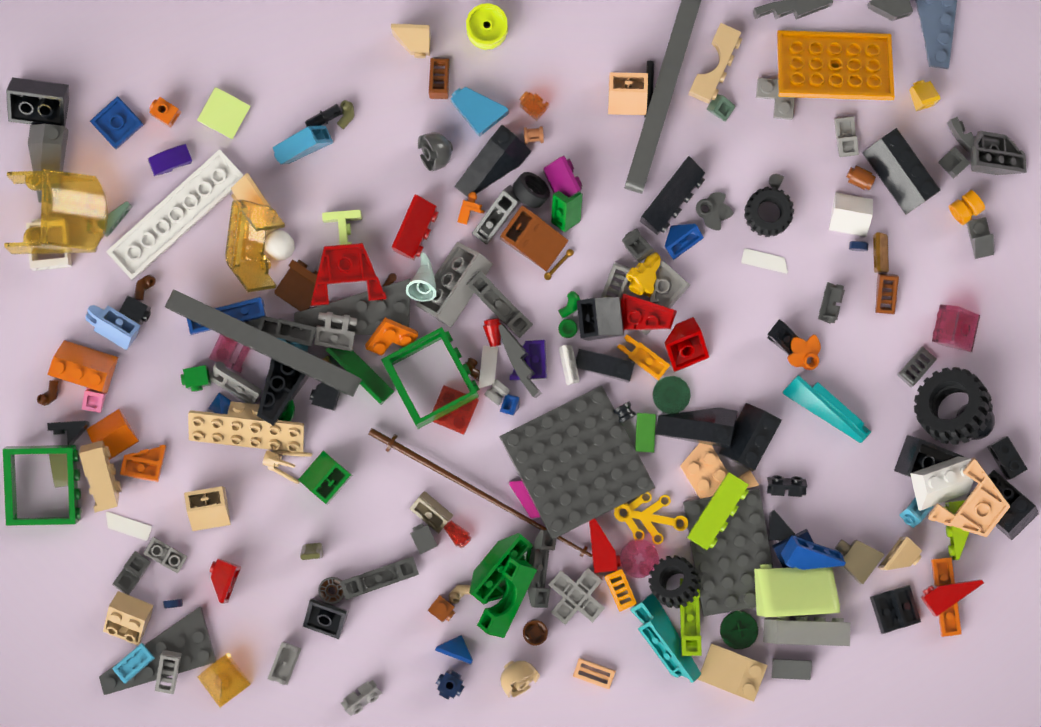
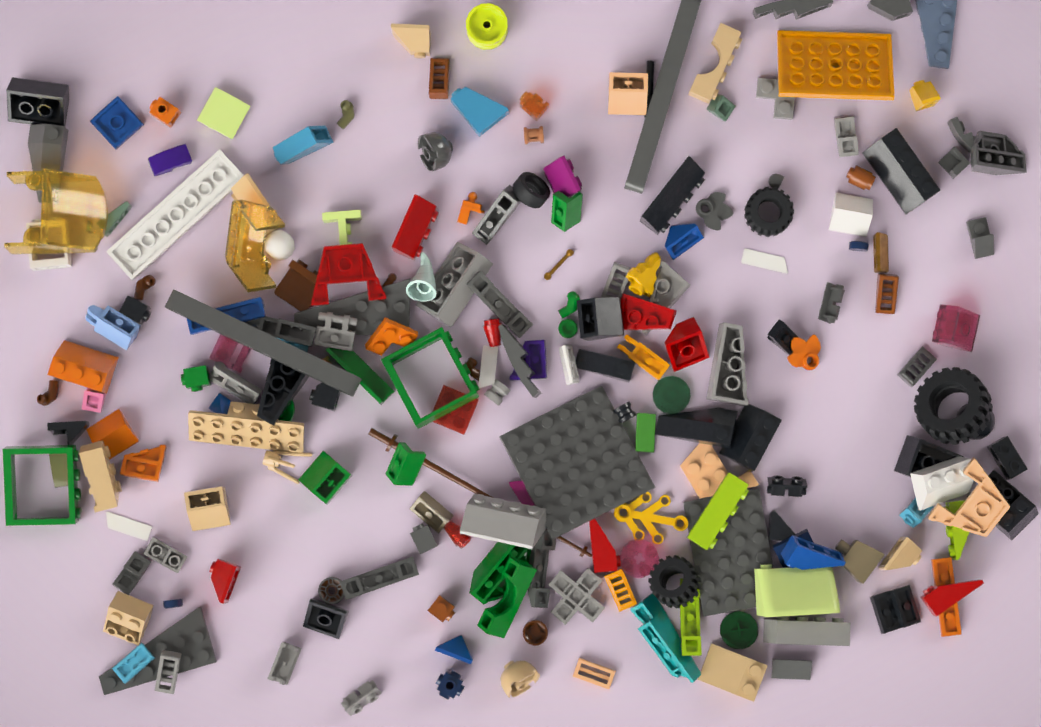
clear yellow slope [197,653,251,708] -> none
olive slope [300,543,323,560] -> none
black axle [305,104,343,127] -> none
tan arm [448,584,471,604] -> none
black wedge [455,125,532,197] -> none
dark orange slope [500,205,569,272] -> none
blue slope [500,394,520,415] -> none
dark grey bracket [622,228,654,263] -> none
teal wedge [783,375,871,443] -> none
light orange wheel [949,190,985,225] -> none
none -> green panel [385,442,426,486]
none -> light grey slope [460,494,546,549]
none -> light grey wedge [706,323,748,406]

